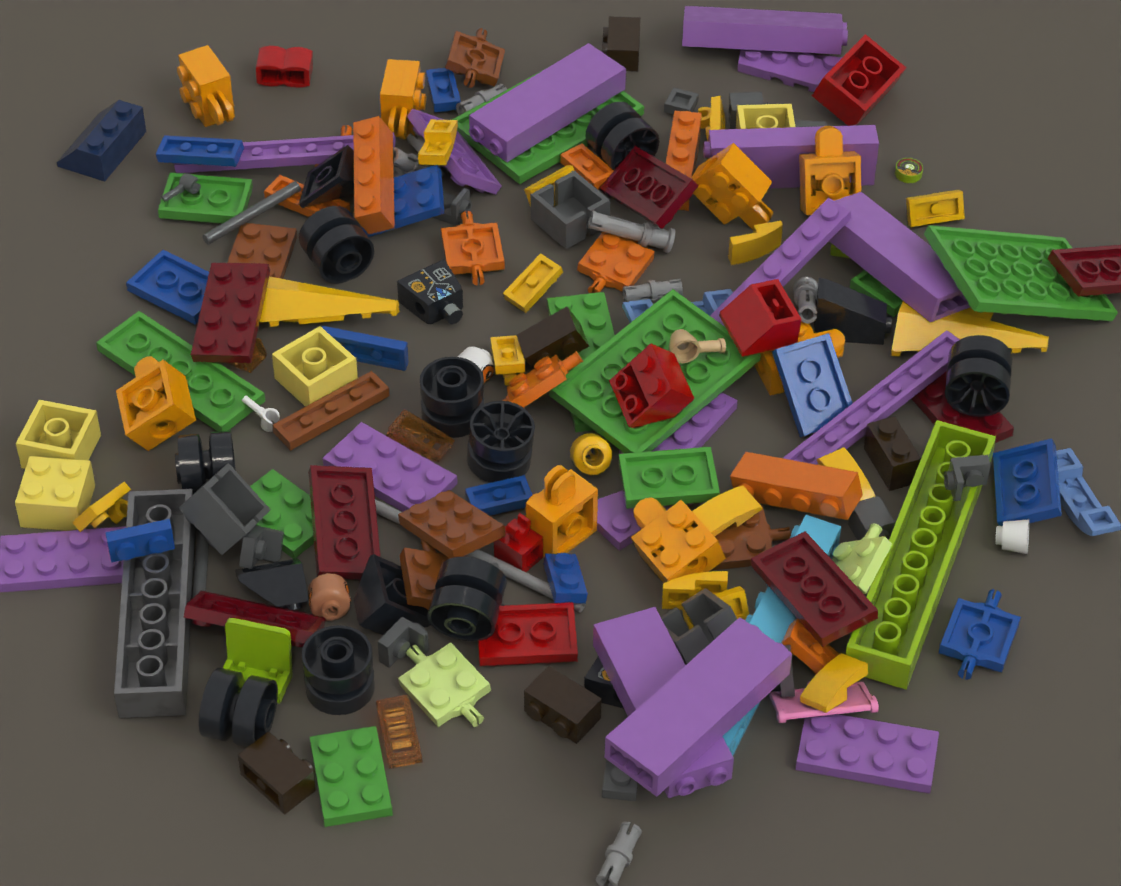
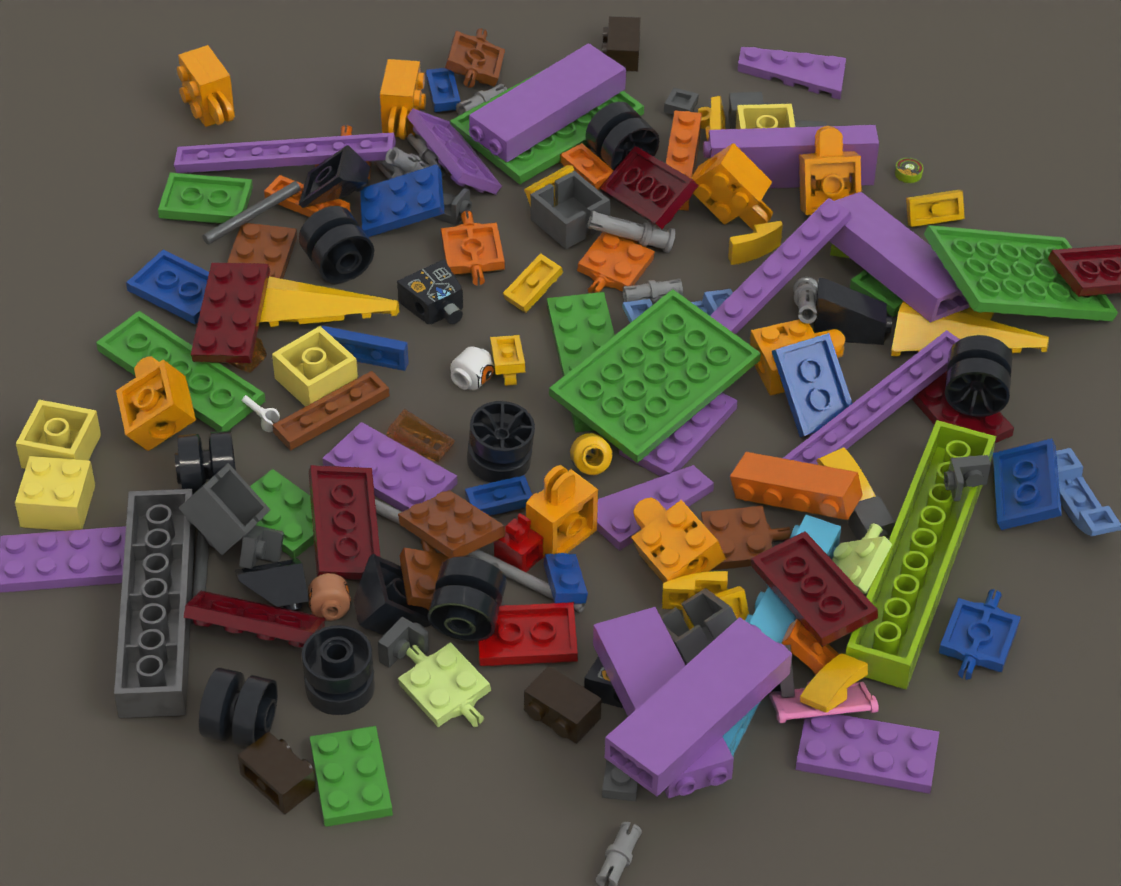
dark blue slope [56,100,146,182] -> none
yellow plate [72,481,131,532] -> none
blue plate [105,519,175,563] -> none
blue plate [156,135,244,167] -> none
dark grey hand [161,173,201,202] -> none
lime bracket [223,618,293,704] -> none
red brick [256,46,313,88] -> none
orange brick [353,116,395,234] -> none
clear orange slope [376,695,423,769] -> none
yellow slope [418,119,458,165] -> none
black wheel [420,357,484,438] -> none
orange plate [502,351,583,408] -> none
dark brown brick [516,306,589,369] -> none
red slope [609,343,695,428] -> none
bright green plate [618,447,720,509] -> none
tan bar [669,329,726,363] -> none
medium lavender brick [682,6,848,55] -> none
yellow slope [692,485,762,537] -> none
red slope [719,279,802,357] -> none
red brick [811,34,907,126] -> none
dark brown brick [864,416,921,491] -> none
white hat [996,519,1029,554] -> none

